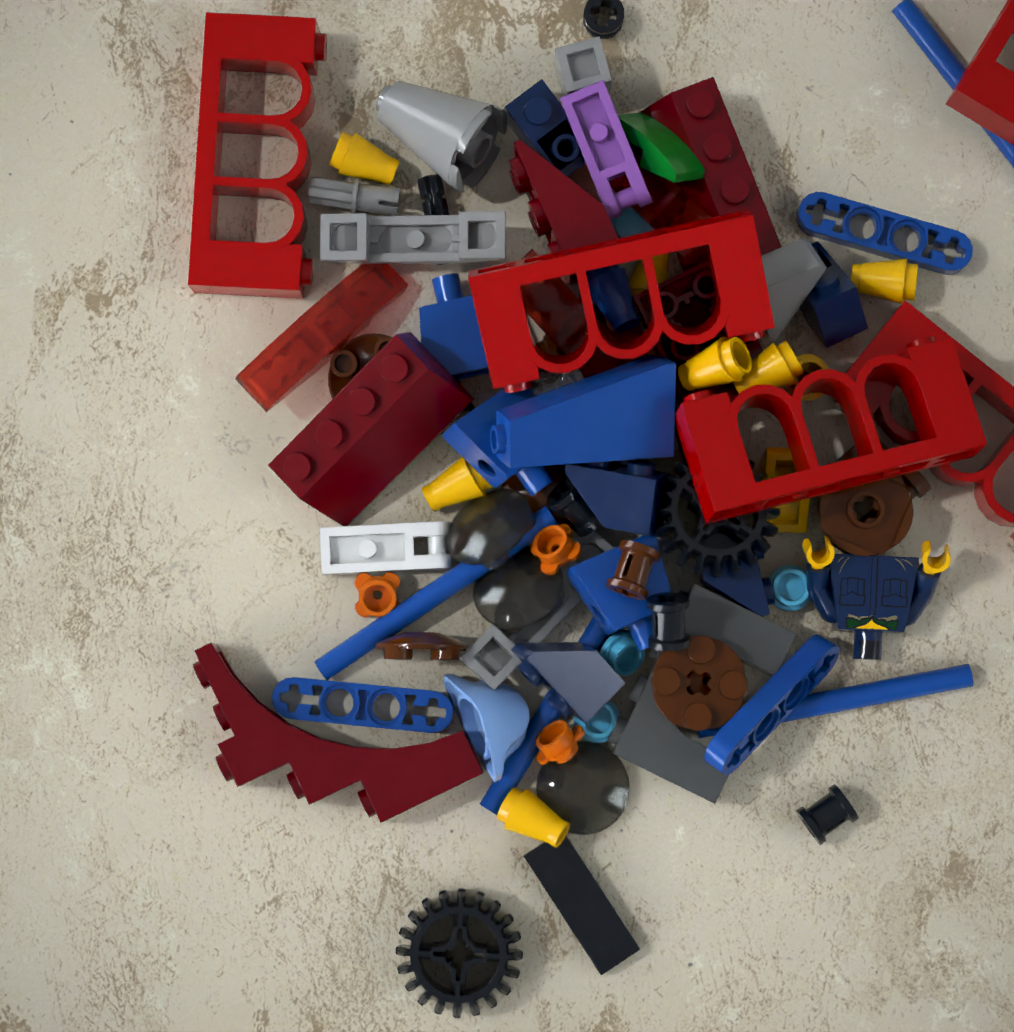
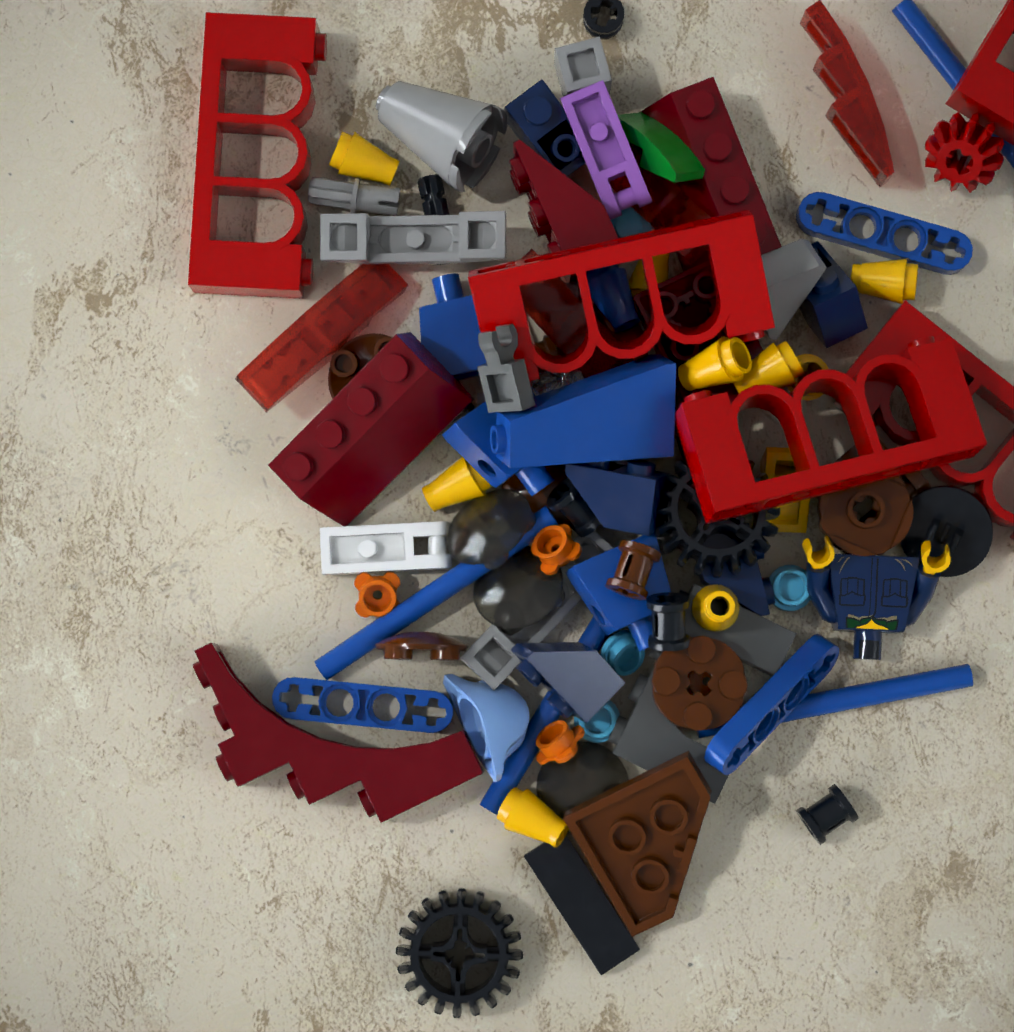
none -> dark grey plate [477,324,535,413]
none -> reddish brown plate [563,751,712,937]
none -> yellow cone [692,584,739,632]
none -> clear red slope [800,0,894,188]
none -> black piece [900,485,993,577]
none -> red gear [925,111,1004,193]

